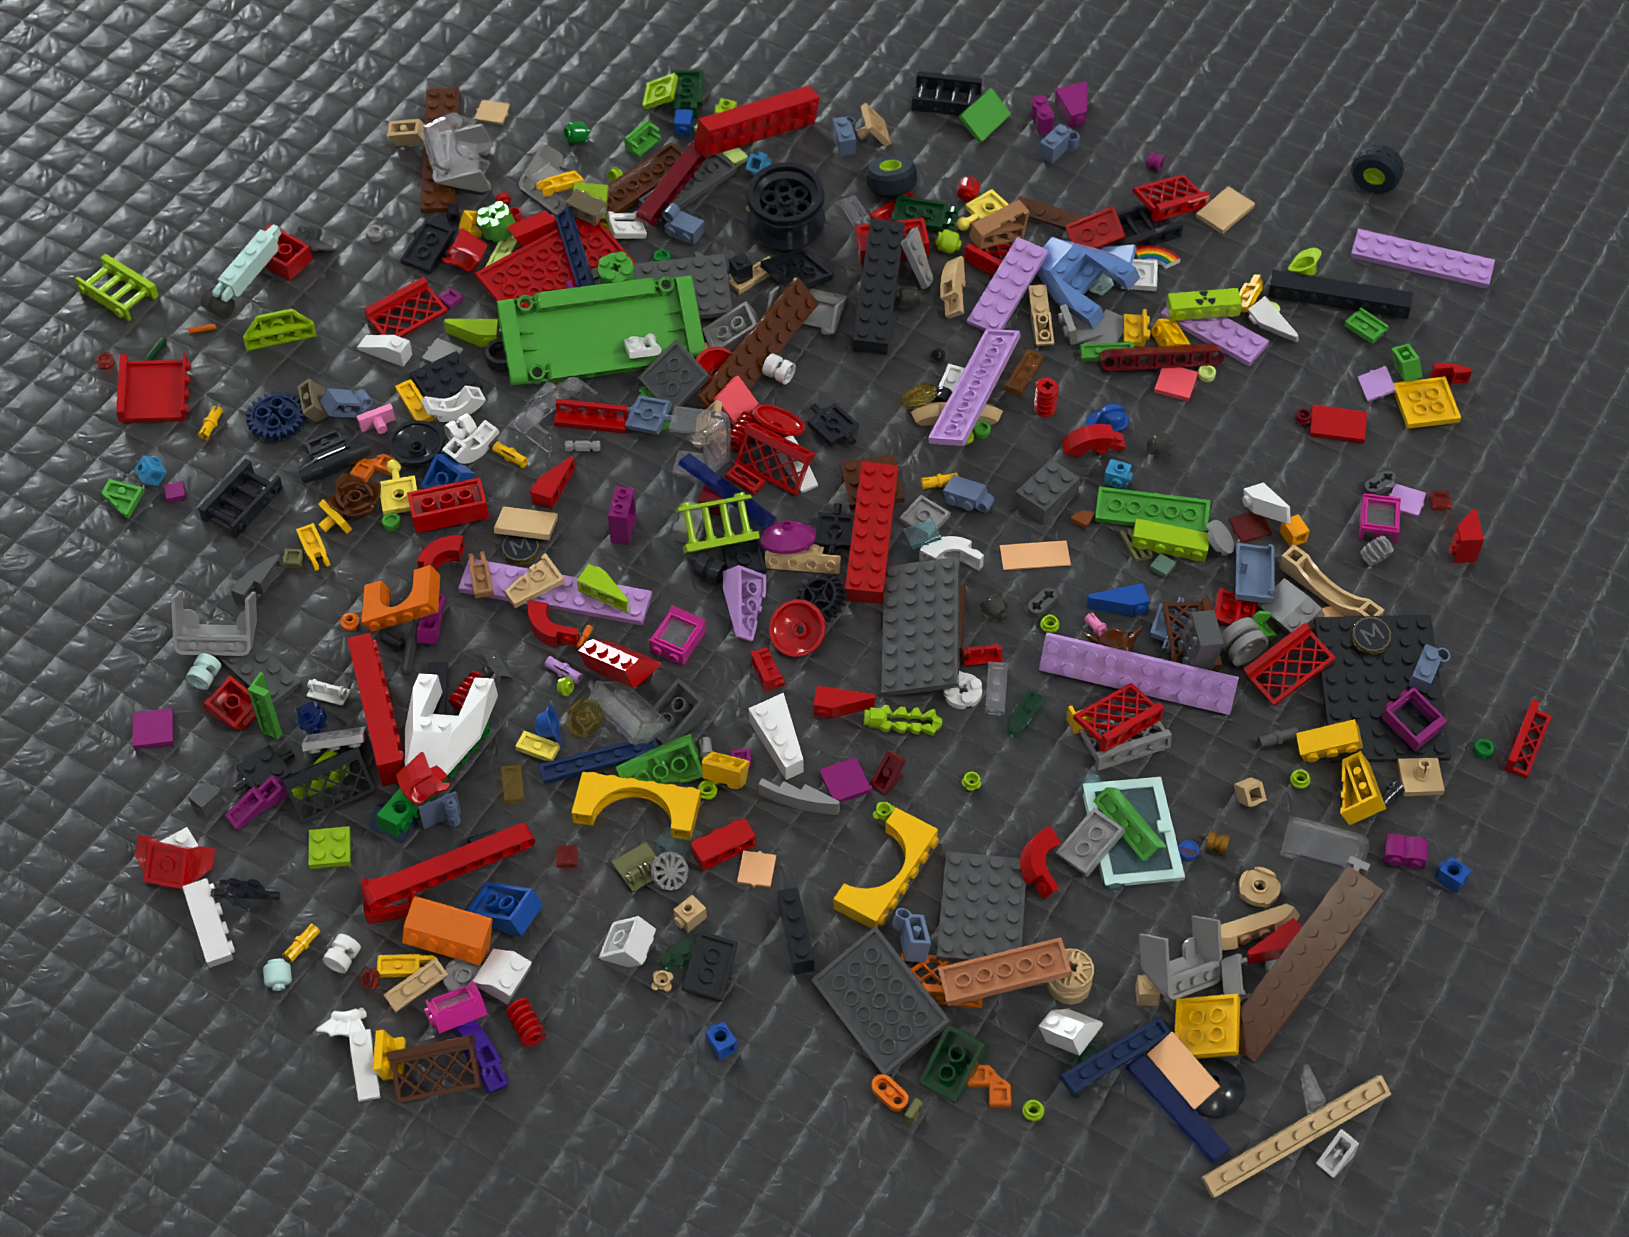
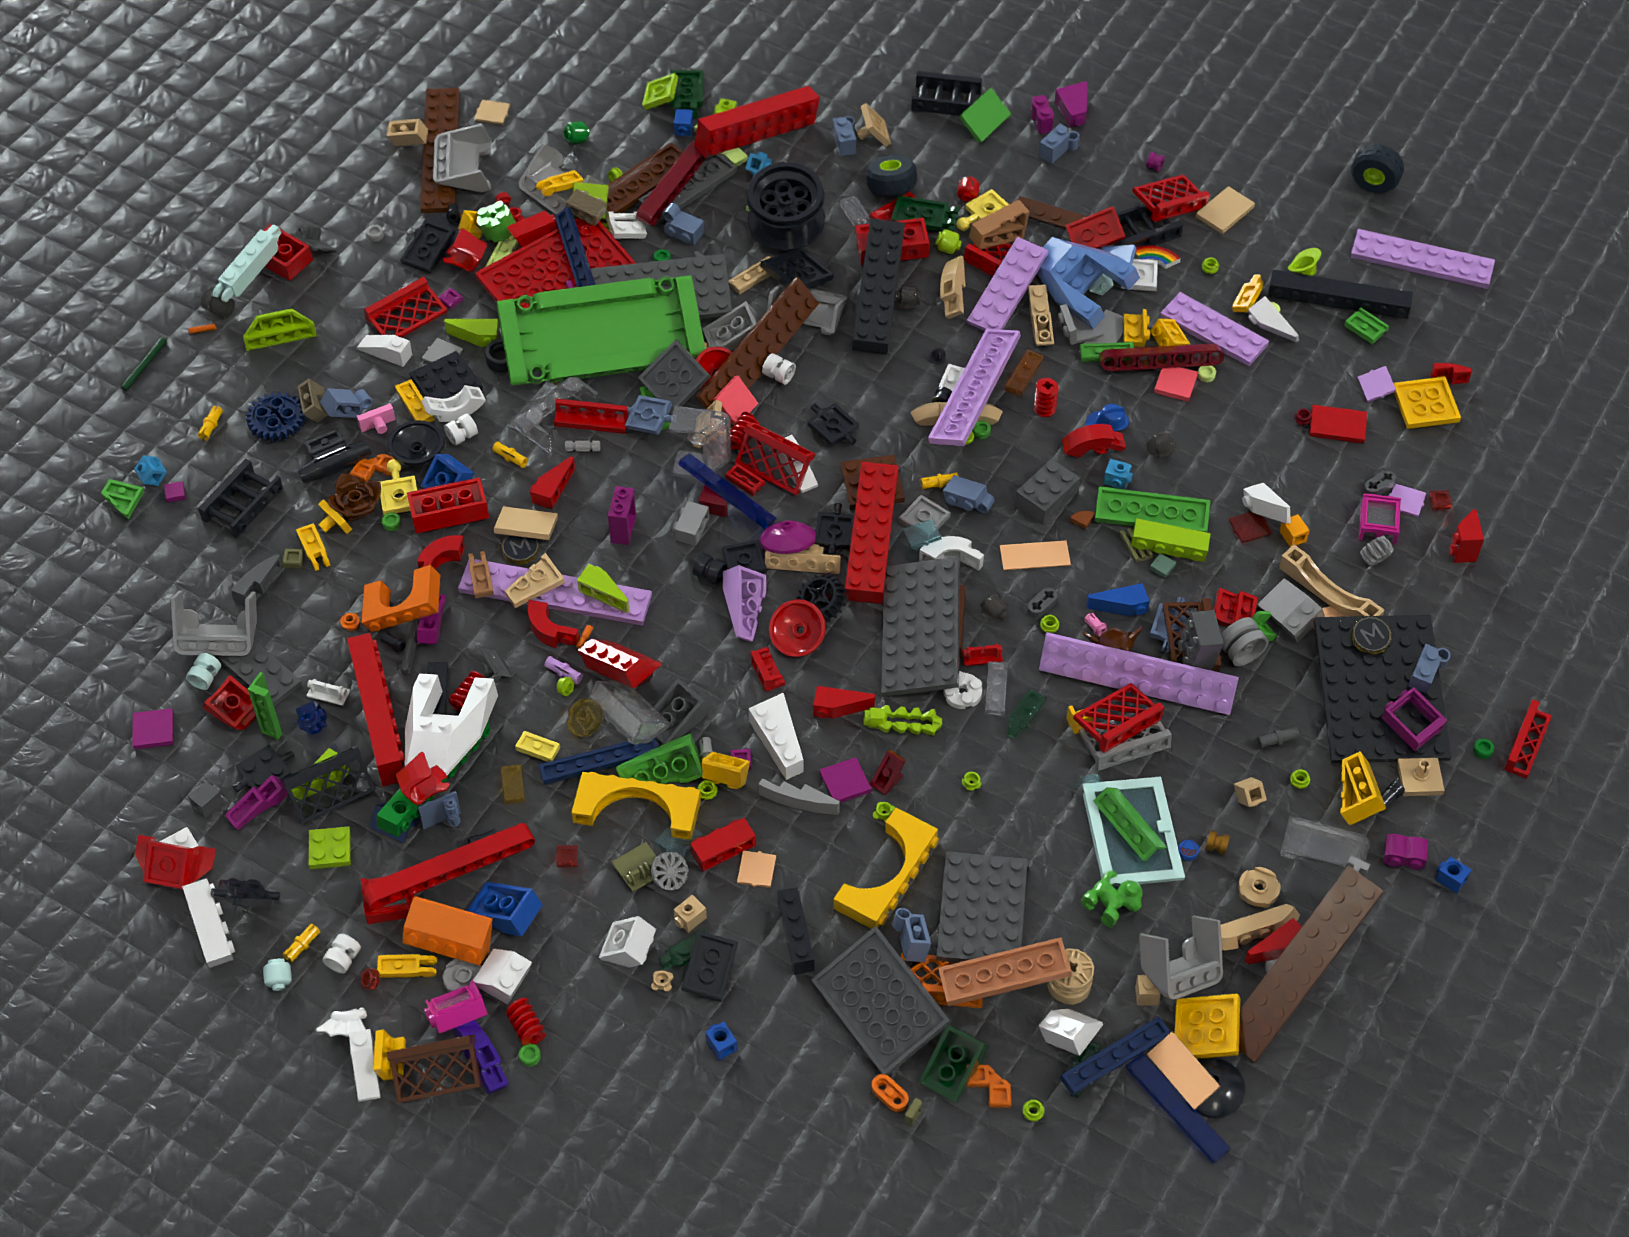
lime fence [75,253,159,321] -> none
clear red tile [96,352,115,370] -> none
red panel [116,353,191,423] -> none
light grey plate [302,726,367,754] -> none
tan tile [384,958,449,1012] -> none
clear windscreen [421,113,490,176] -> none
white arch [442,420,500,464] -> none
blue piece [535,705,562,746] -> none
bright green brick [598,252,635,284] -> none
white plate [623,333,661,359] -> none
bright green hinge [625,120,661,158] -> none
dark pink window [649,605,706,666] -> none
lime fence [675,492,760,554] -> none
black brick [729,253,753,285] -> none
red dish [753,404,805,437] -> none
light grey wing [901,227,933,289] -> none
clear yellow tile [902,382,937,409] -> none
red arch [1020,826,1061,900] -> none
light grey tile [1055,808,1126,877] -> none
lime brick [1166,288,1242,321] -> none
tan plate [1201,1075,1391,1198] -> none
light grey tile [1206,520,1234,556] -> none
light grey hinge [1221,954,1251,1004] -> none
sand blue container [1235,543,1275,604] -> none
red fence [1244,623,1336,707] -> none
yellow brick [1296,719,1363,762] -> none
clear slope [1300,1064,1326,1115] -> none
white slope [1316,1129,1359,1178] -> none
bright green brick [1392,344,1422,382] -> none
none -> bright green tile [519,1044,541,1067]
none -> bright green animal [1081,870,1143,928]
none -> lime plate [1201,258,1219,274]

